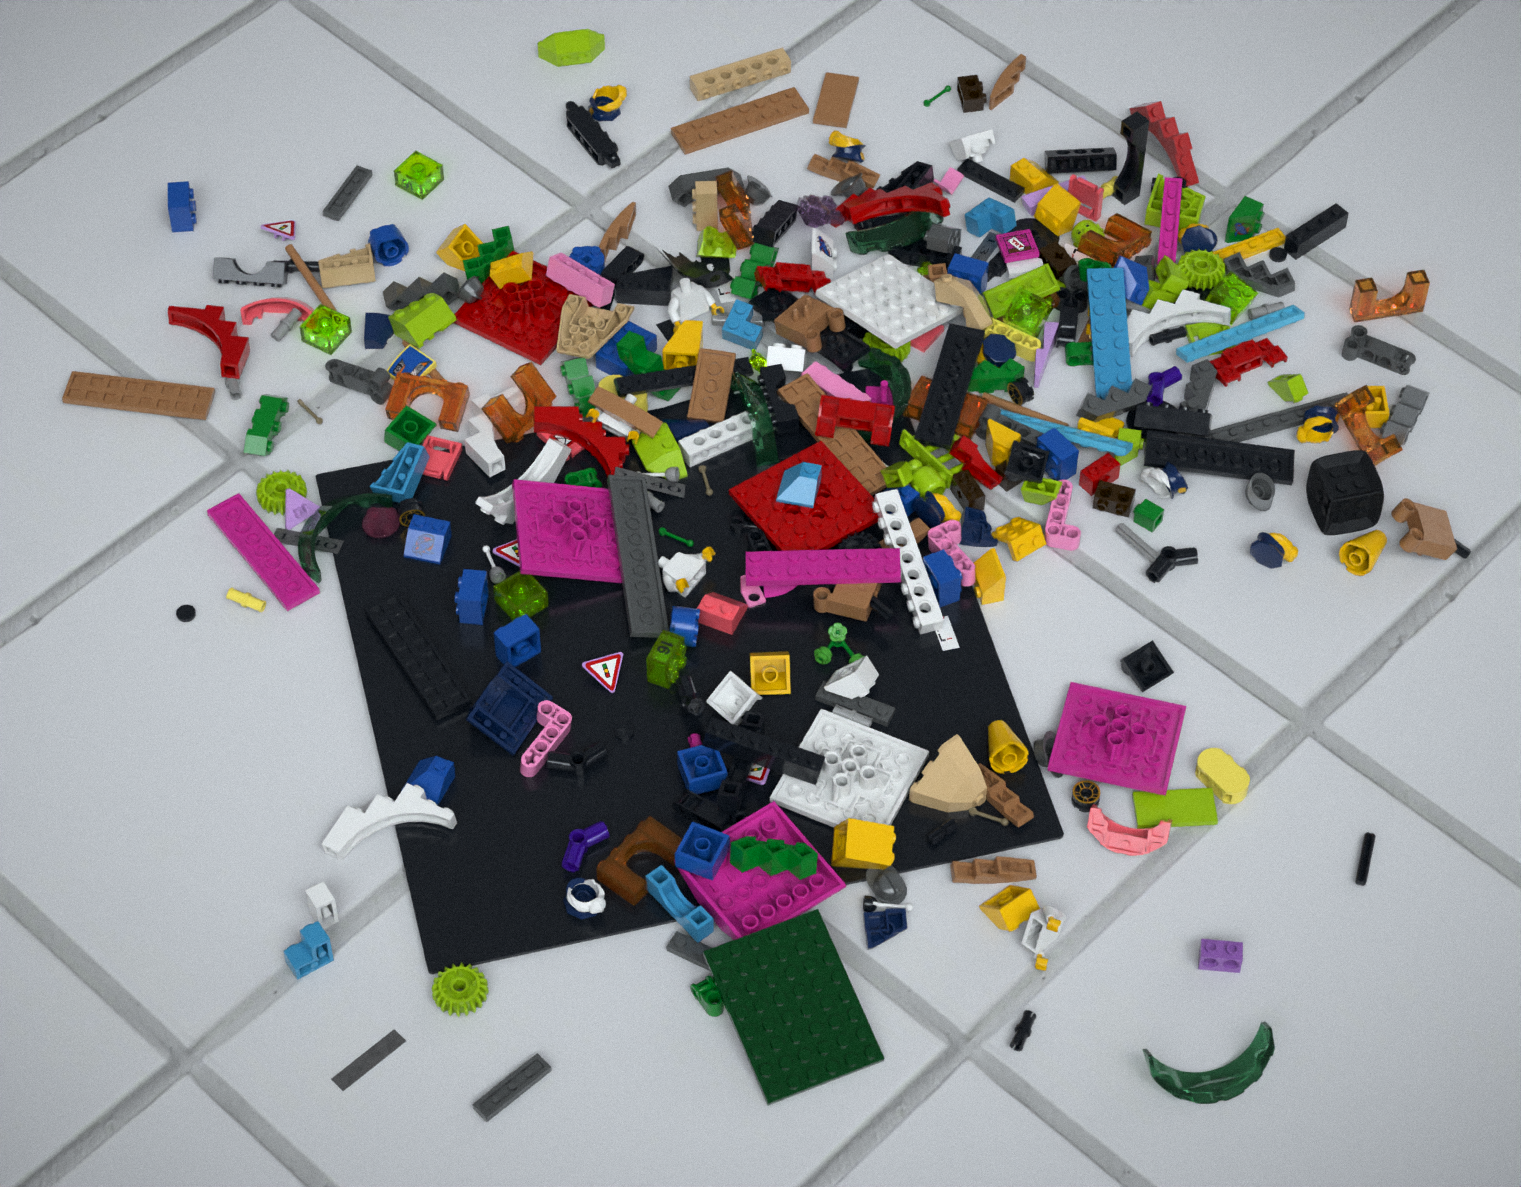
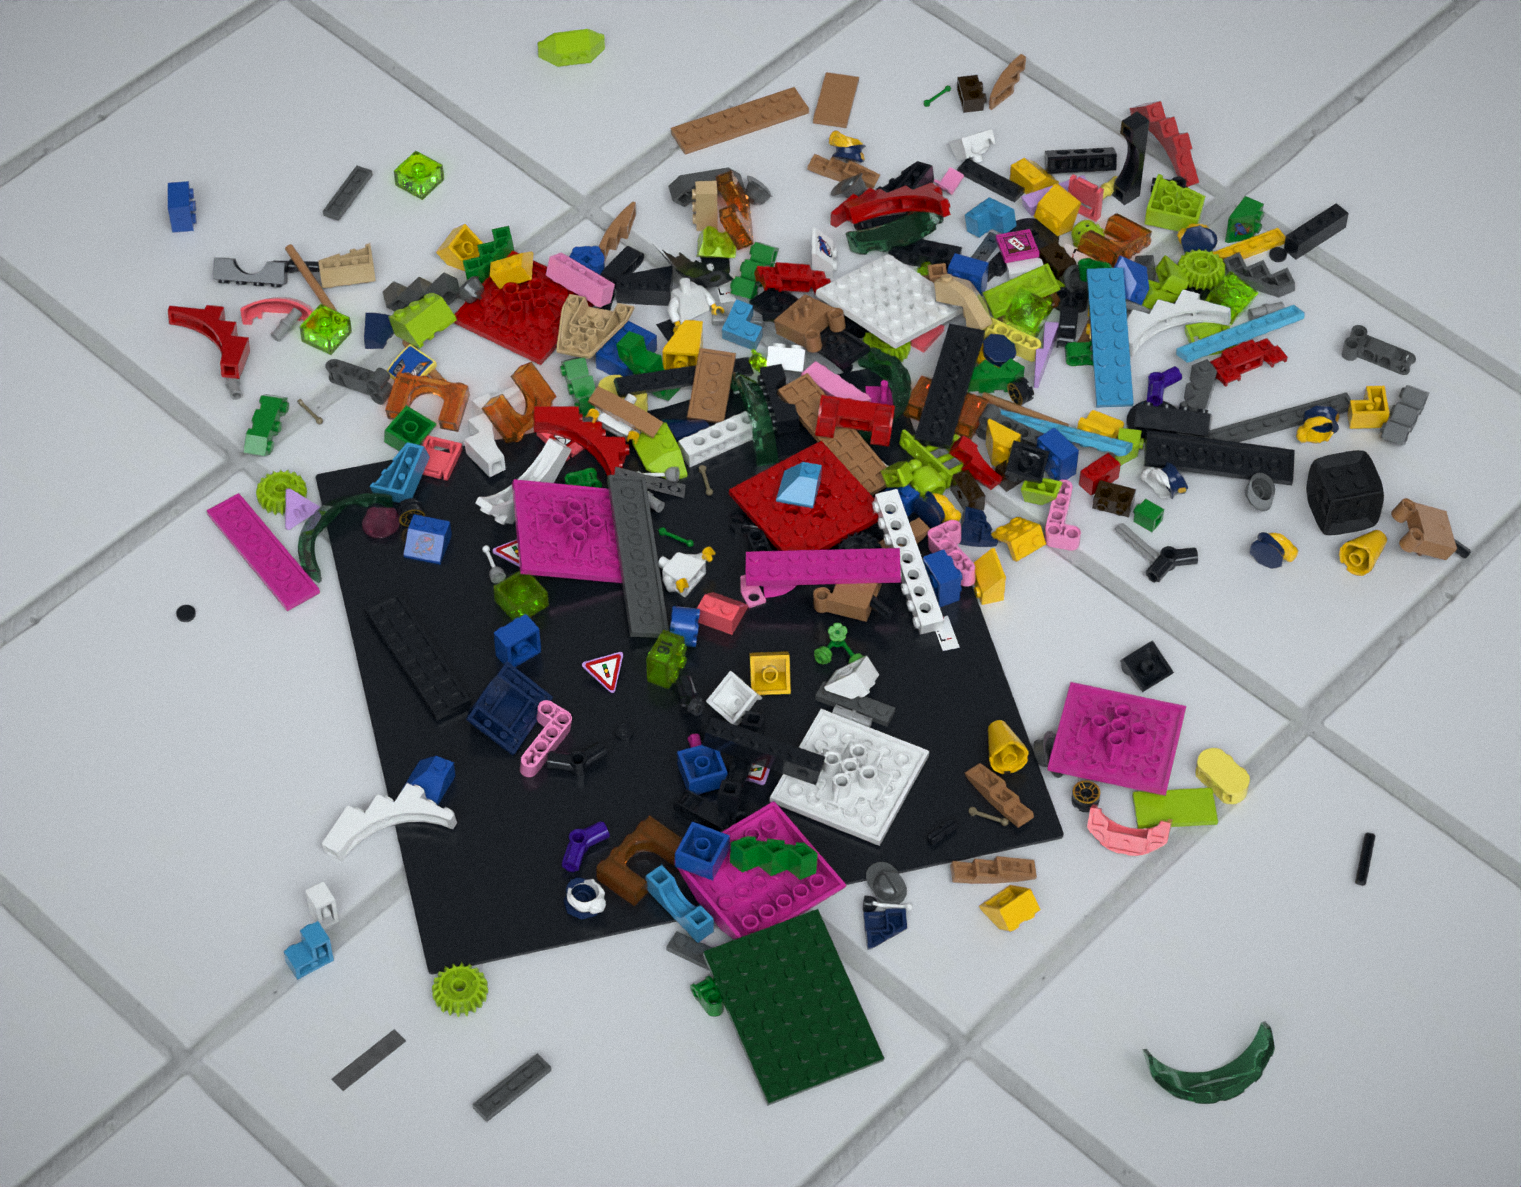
medium nougat plate [62,371,215,420] -> none
light yellow pin [226,587,266,613] -> none
piece [261,220,295,241] -> none
flat silver sticker [274,528,344,554] -> none
blue brick [368,224,409,266] -> none
blue brick [455,569,489,625] -> none
black hinge [566,101,621,168] -> none
piece [588,85,627,122] -> none
tan brick [690,47,791,101] -> none
black brick [752,200,798,248] -> none
clear purple bracket [796,194,845,228] -> none
yellow slope [831,818,896,870] -> none
tan brick [909,734,987,812] -> none
dark grey brick [925,224,962,254] -> none
black pin [1010,1010,1036,1051] -> none
white torso [1022,905,1066,971] -> none
dark grey brick [1076,378,1152,423] -> none
black pin [1149,326,1186,346] -> none
dark pink plate [1156,177,1183,279] -> none
medium lavender brick [1198,939,1243,973] -> none
lime slope [1267,374,1309,403] -> none
clear orange arch [1334,385,1403,466] -> none
clear orange arch [1349,270,1430,322] -> none

